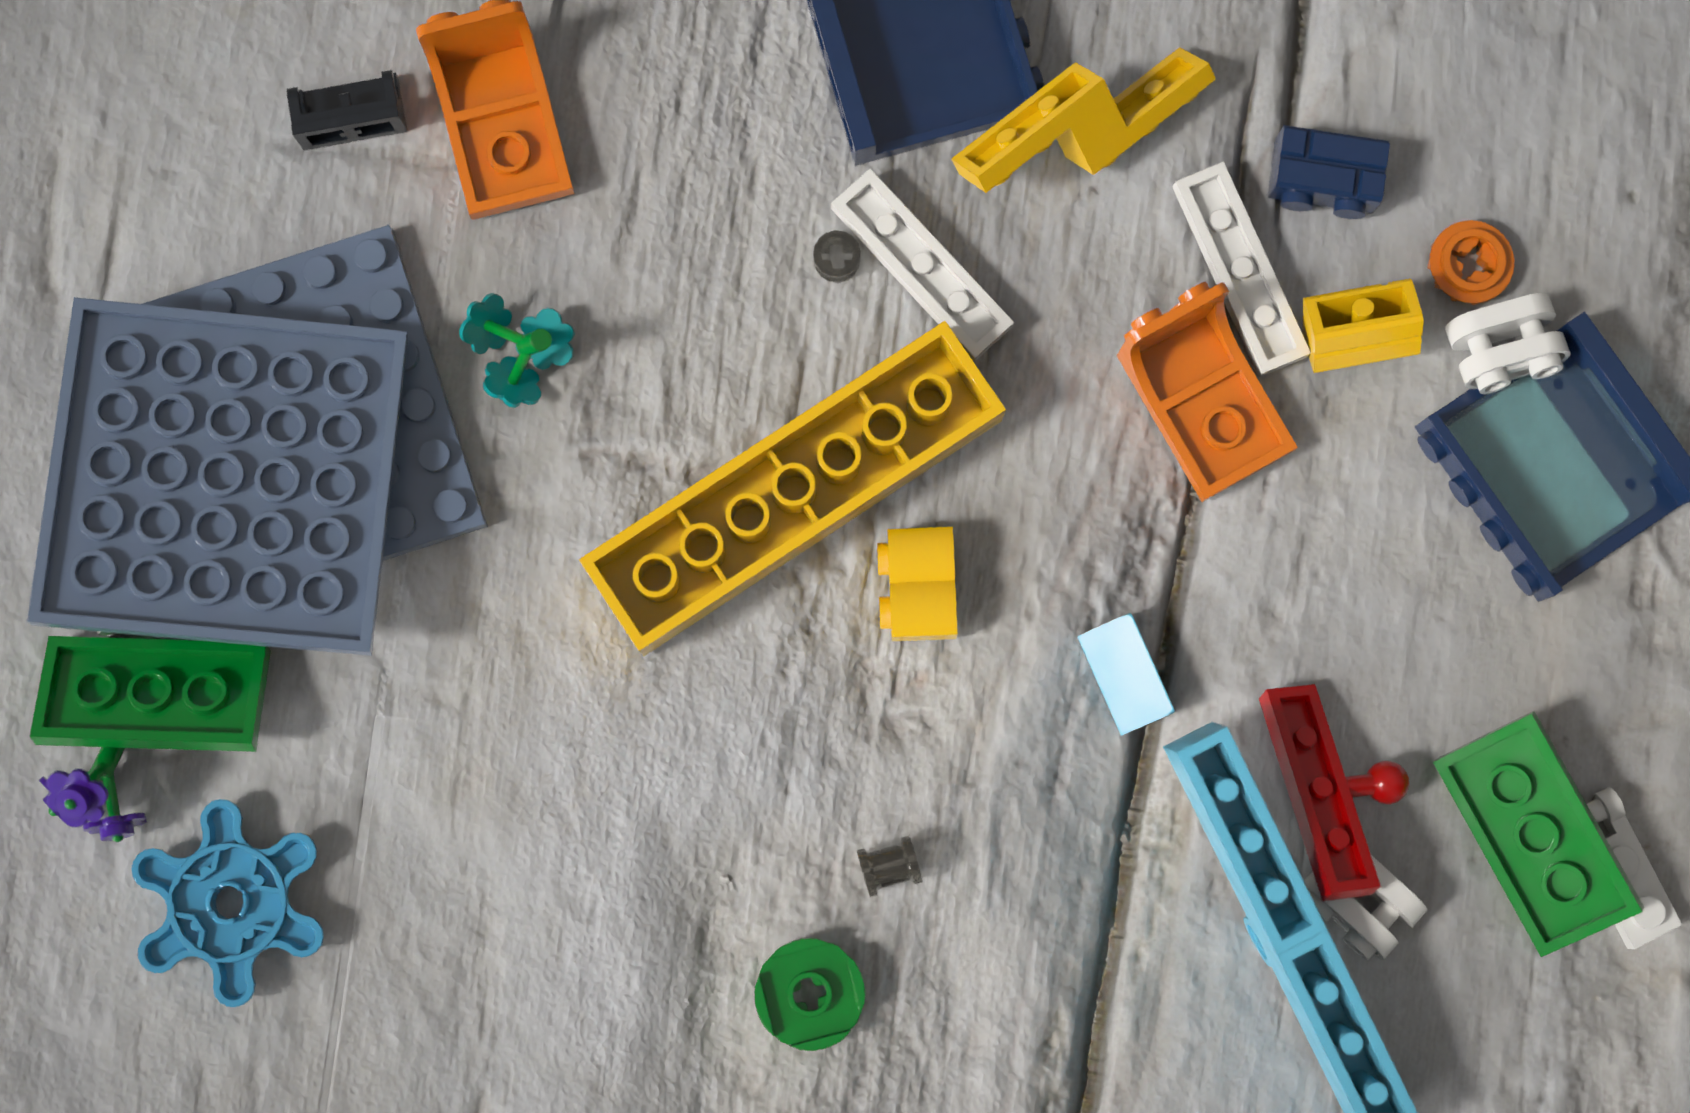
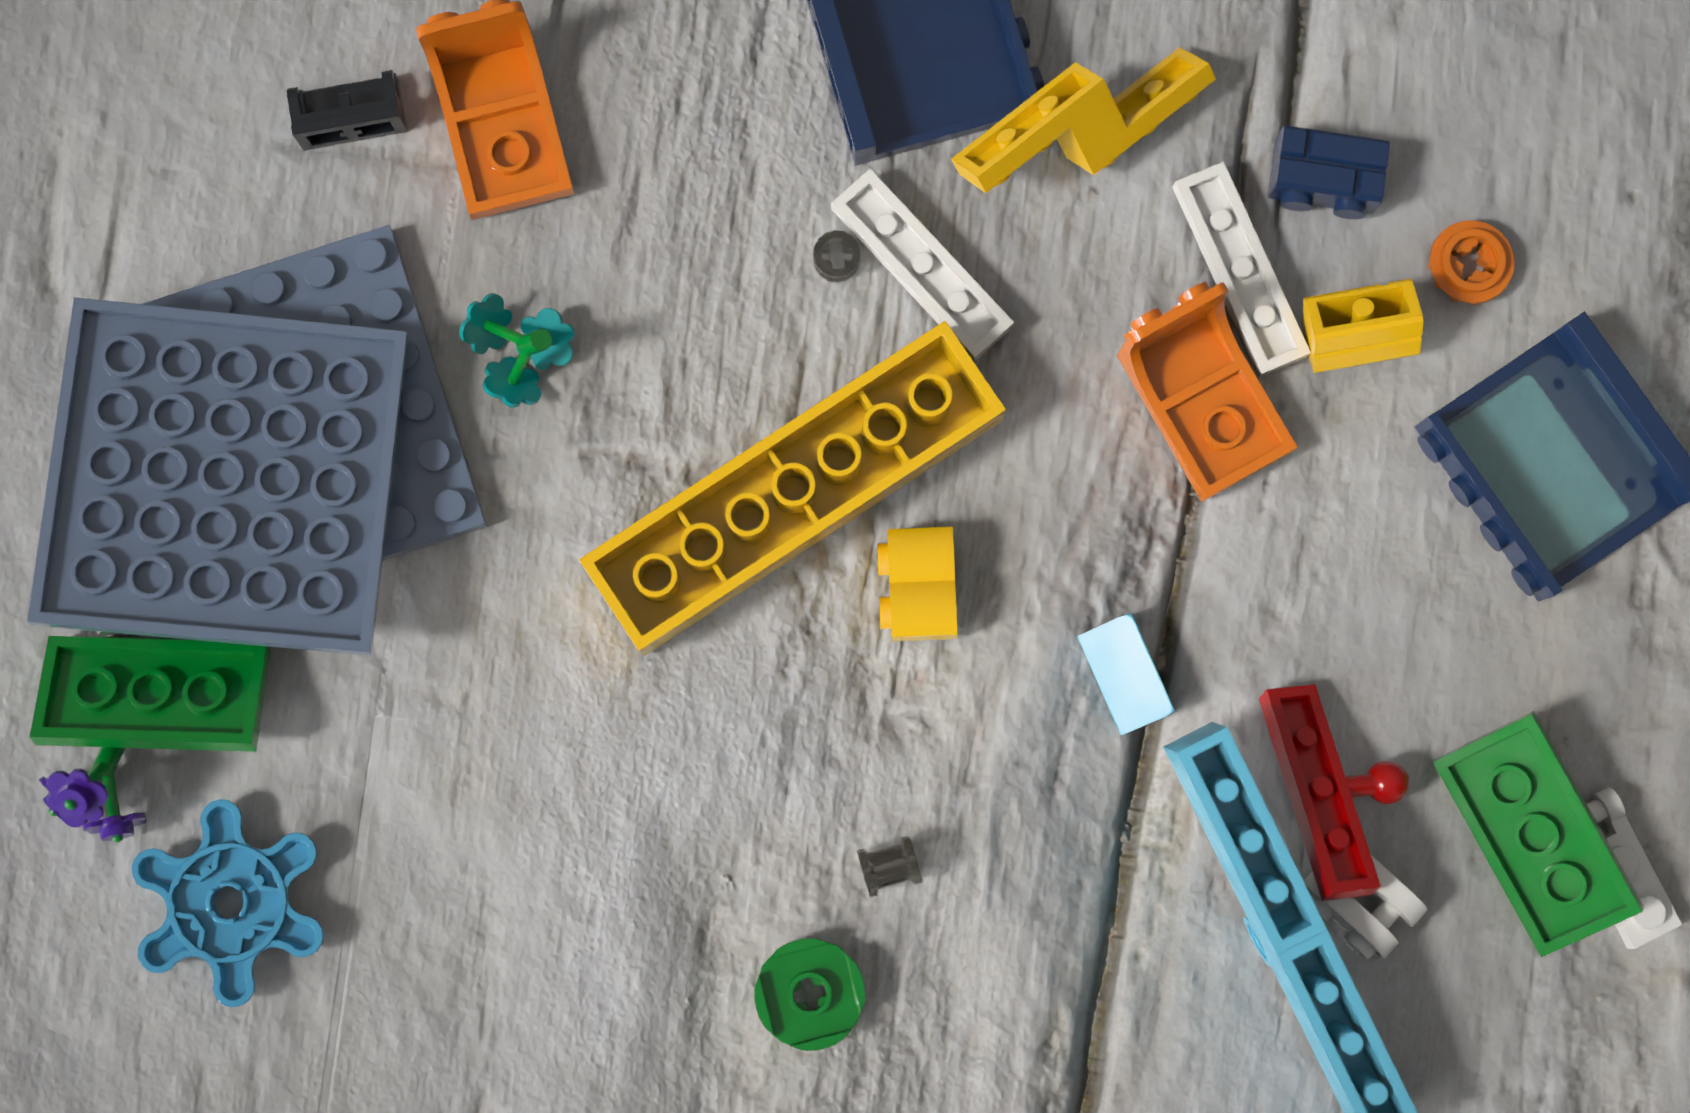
white brick [1445,293,1571,394] -> none

